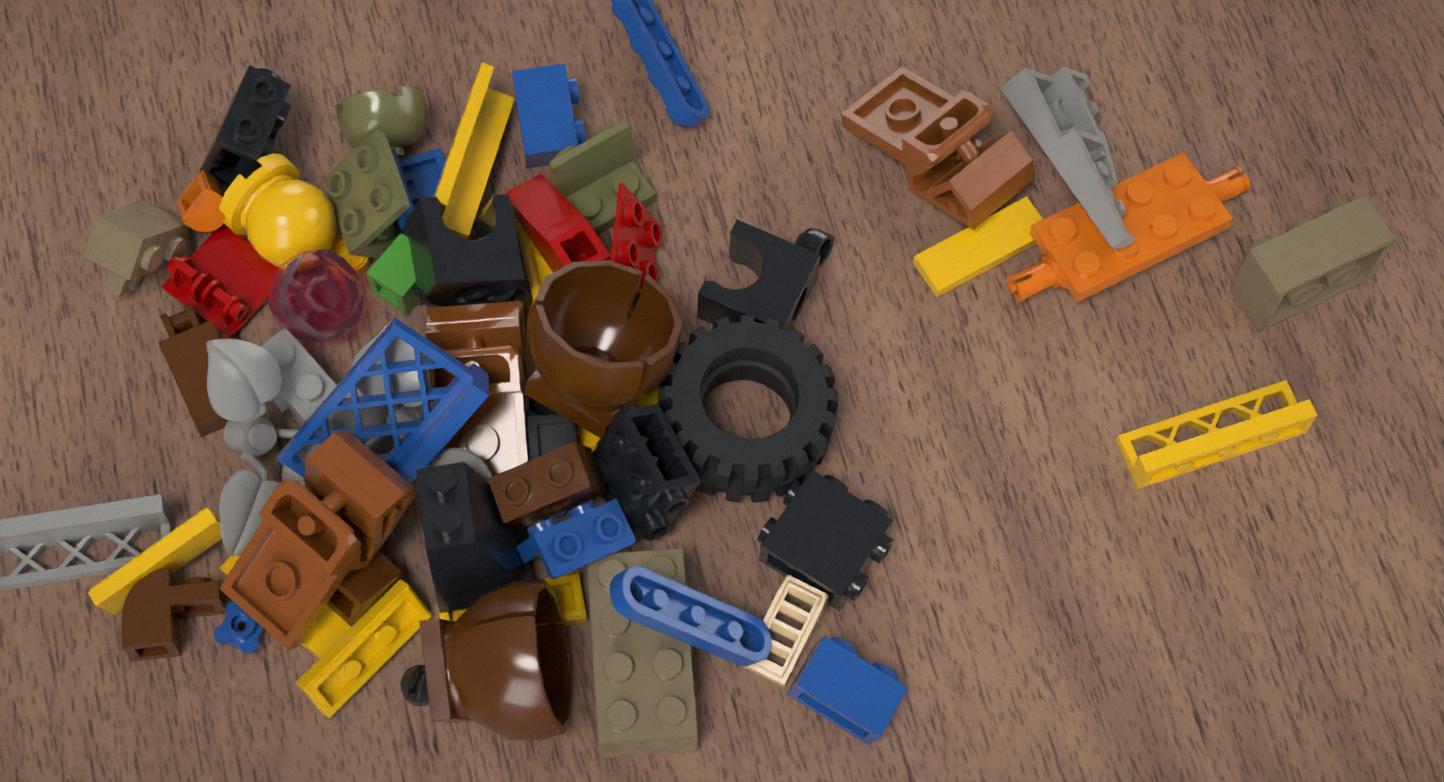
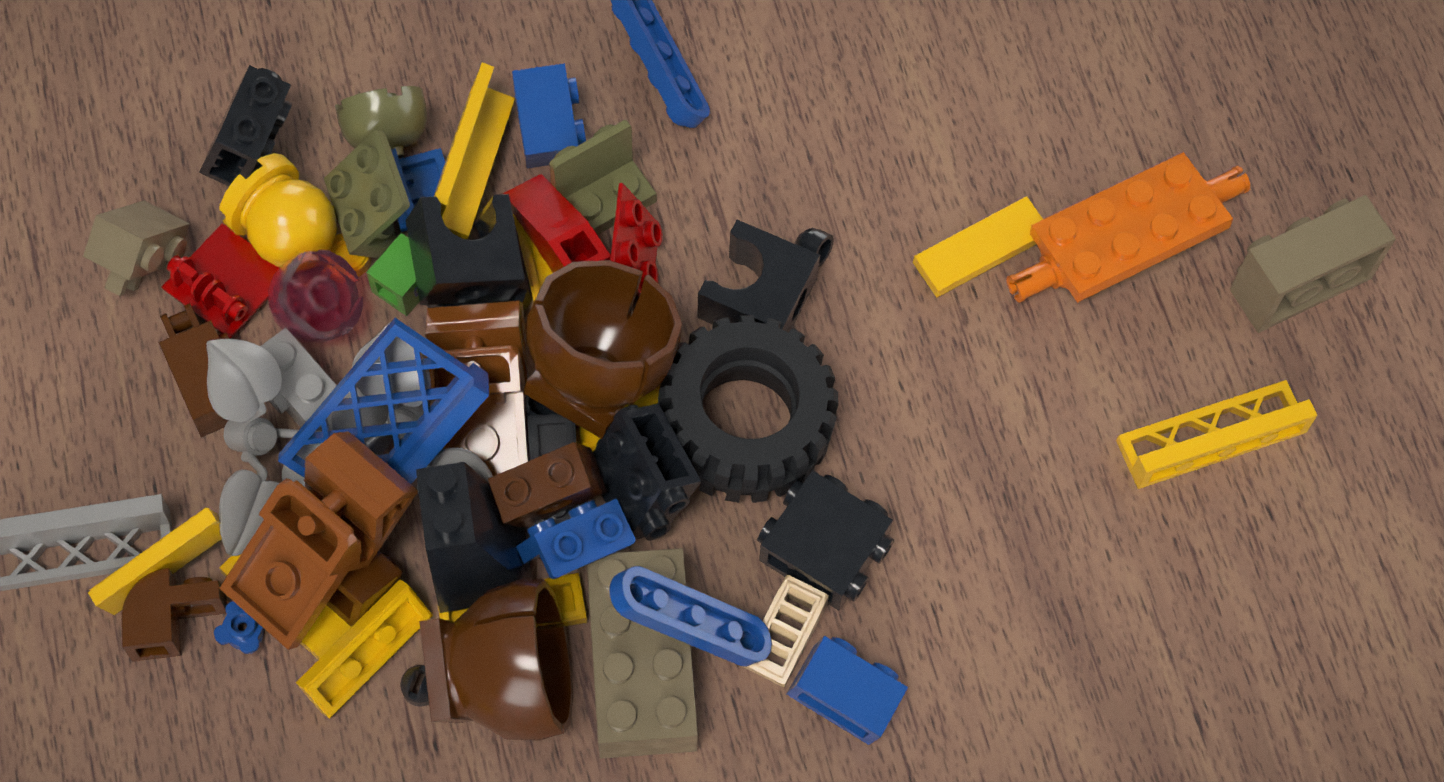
orange brick [176,170,225,232] -> none
dark orange piece [840,66,1034,229] -> none
light grey wedge [1000,66,1135,250] -> none

